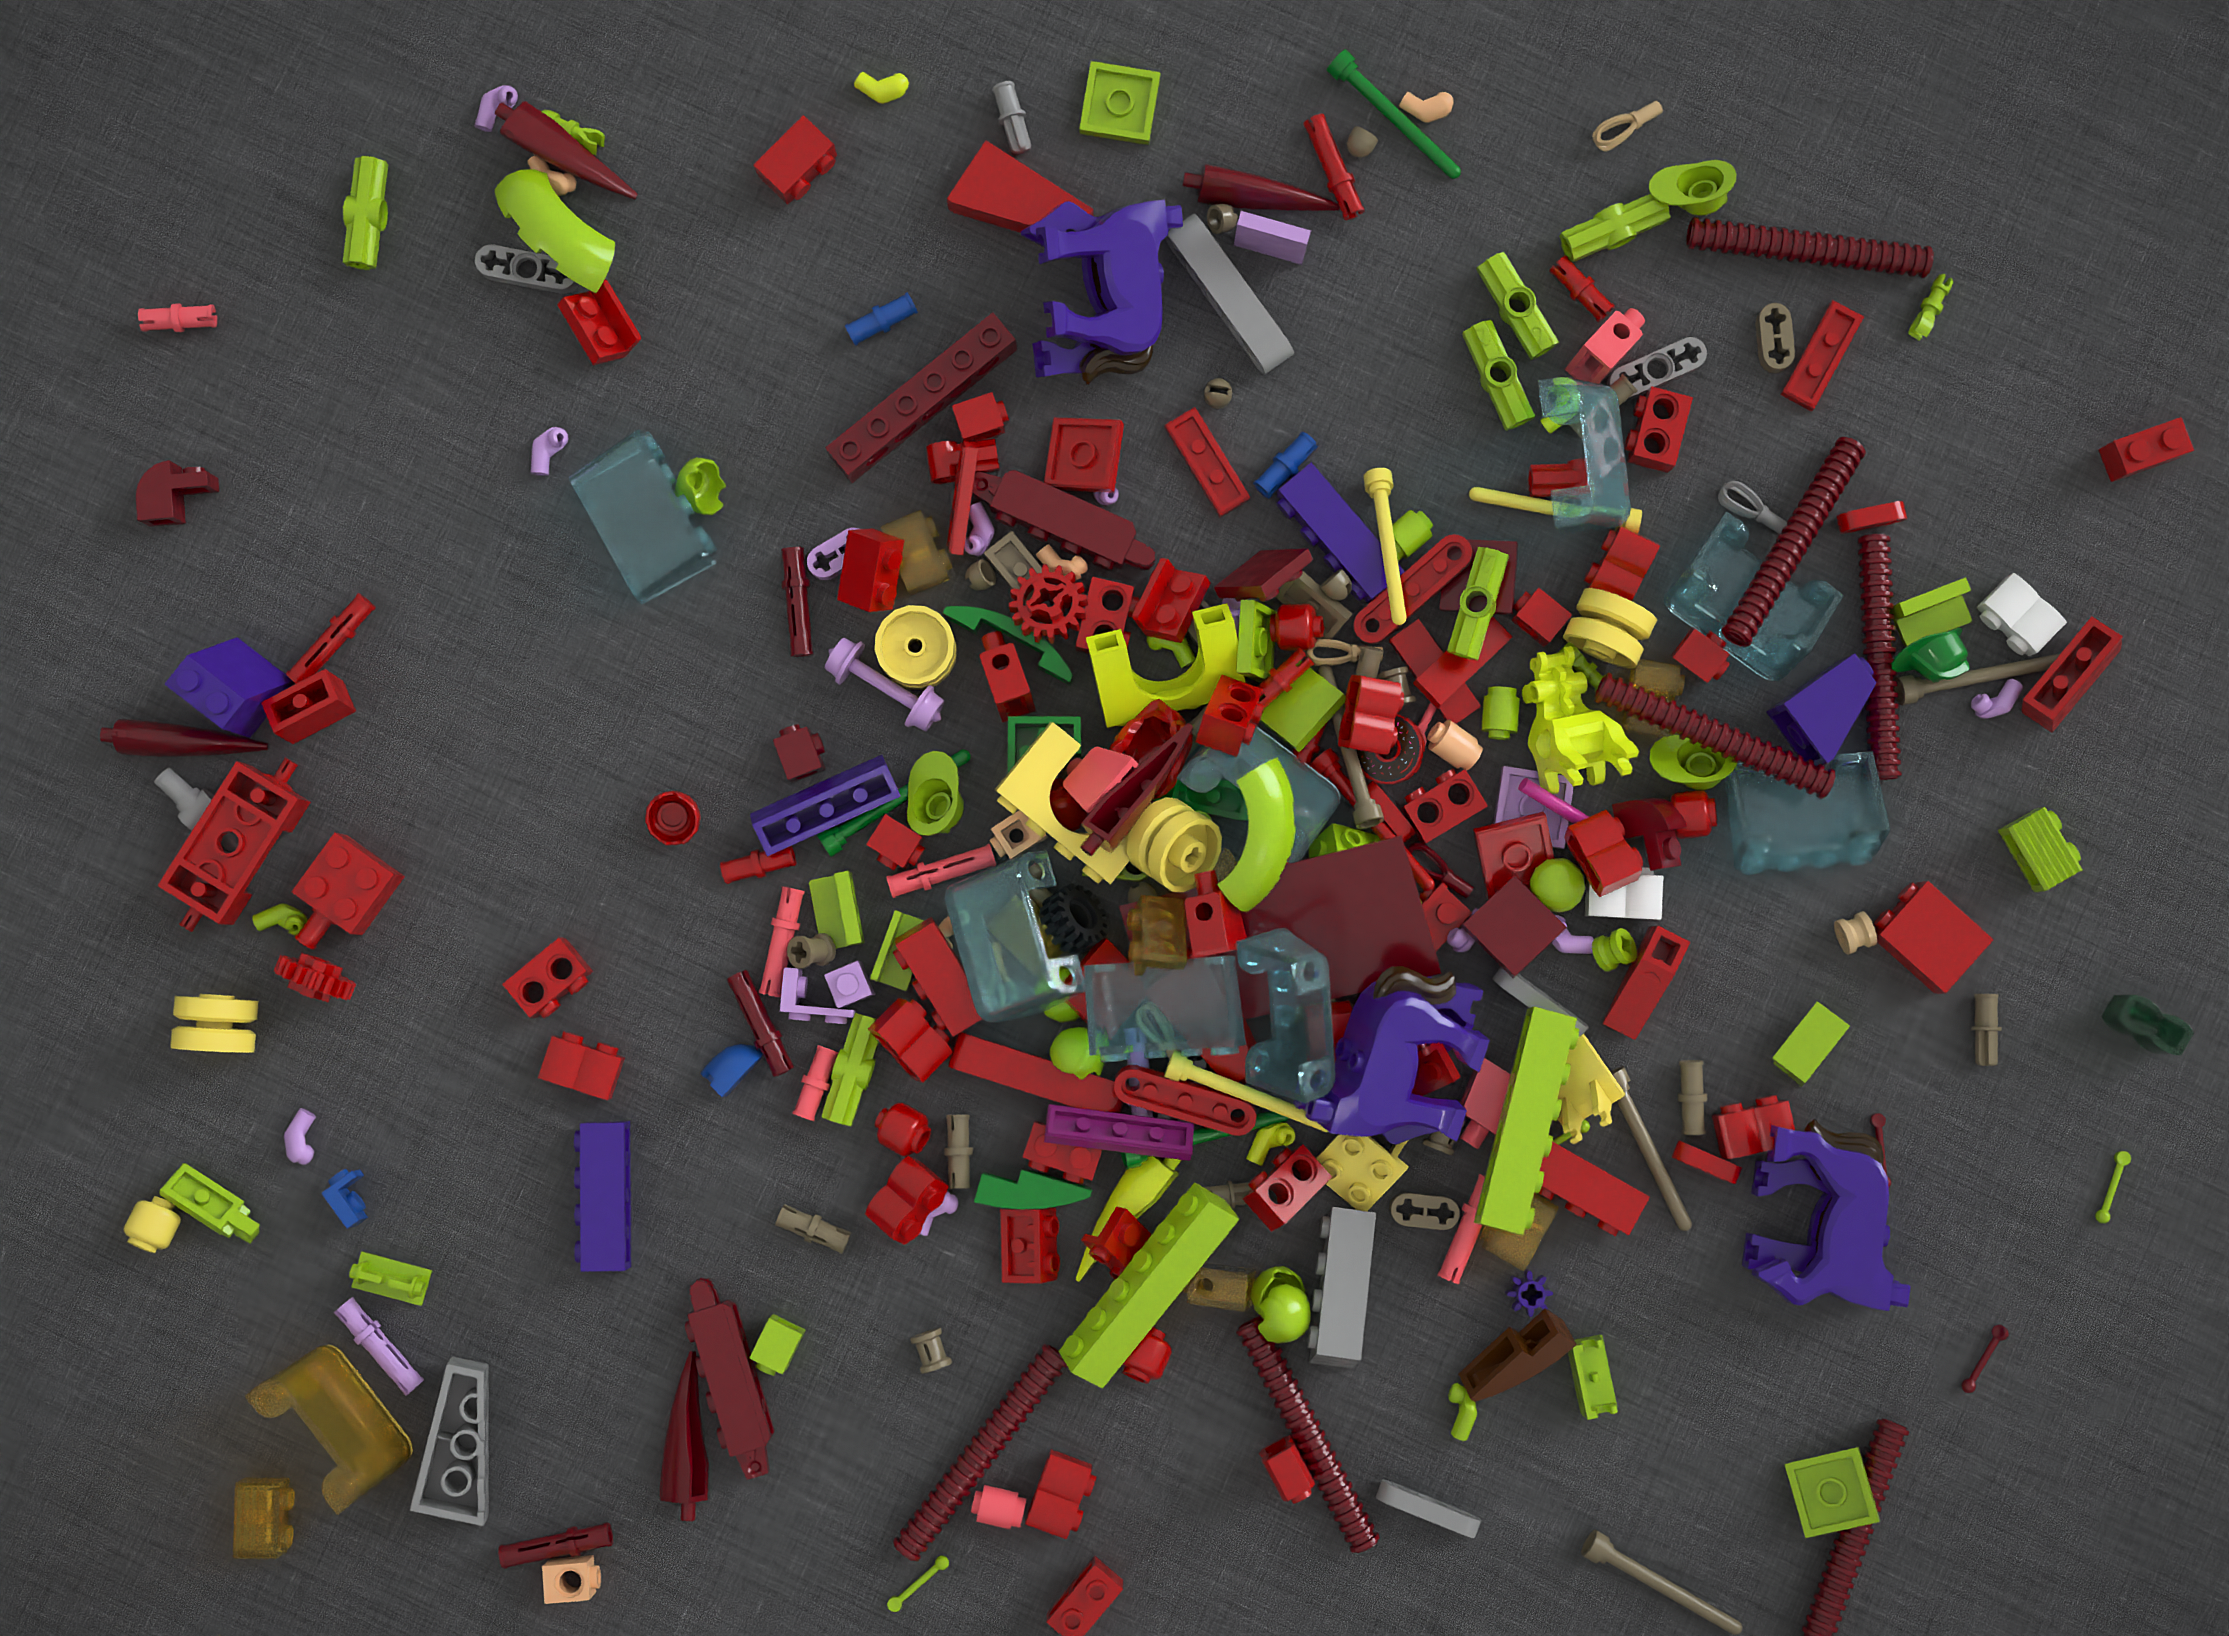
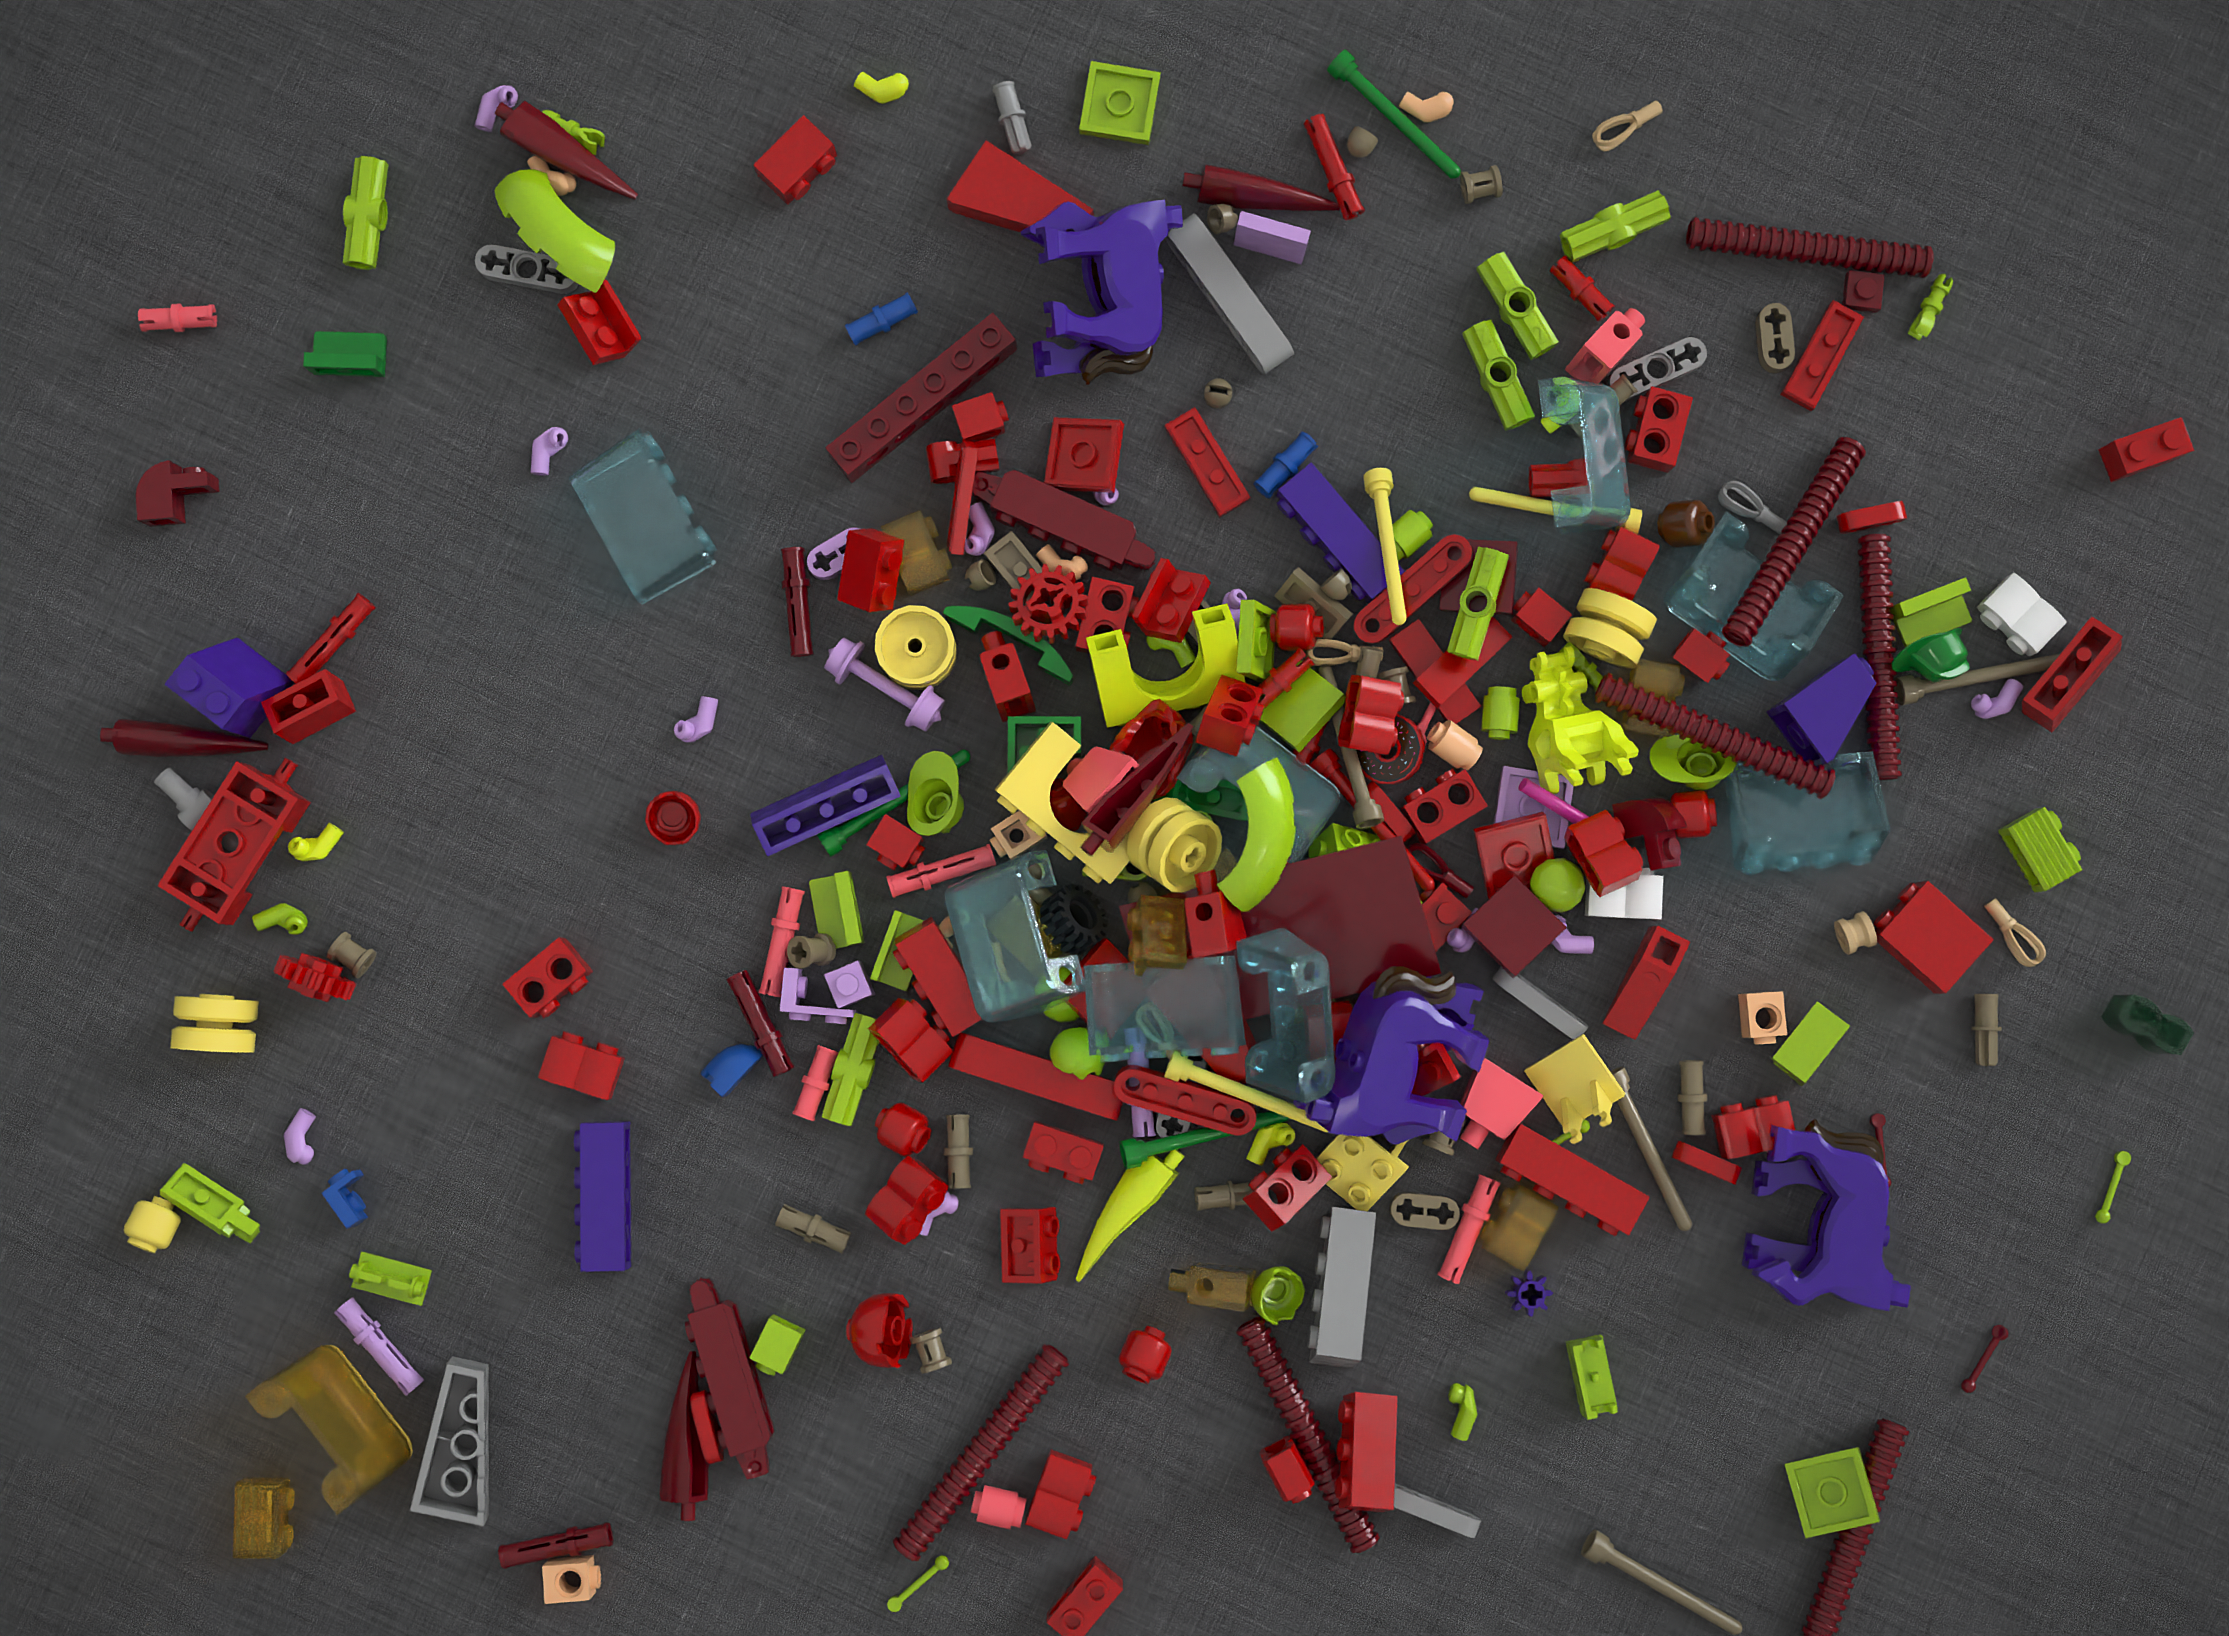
red brick [292,832,405,950] -> none
lime hair [675,457,726,515] -> none
red pin [720,846,797,884] -> none
dark red brick [772,724,826,783] -> none
green slope [974,1168,1092,1209] -> none
magenta tile [1044,1104,1194,1161] -> none
lime brick [1059,1182,1240,1389] -> none
red bracket [1081,1206,1152,1279] -> none
dark red tile [1214,548,1313,602] -> none
lime hair [1258,1284,1311,1343] -> none
reddish brown slope [1458,1308,1577,1402] -> none
lime brick [1474,1006,1579,1235] -> none
lime wheel [1592,928,1637,972] -> none
lime piece [1649,160,1737,216] -> none
none -> neon yellow arm [288,823,344,861]
none -> green panel [303,331,387,377]
none -> dark tan bush [326,931,377,979]
none -> lavender arm [674,696,718,742]
none -> red tile [690,1390,724,1464]
none -> red cylinder [846,1293,913,1368]
none -> red brick [1335,1392,1397,1512]
none -> dark tan bush [1460,165,1503,204]
none -> reddish brown head [1657,500,1715,548]
none -> light nougat brick [1738,991,1787,1044]
none -> dark red plate [1842,270,1885,313]
none -> tan piece [1984,898,2046,967]

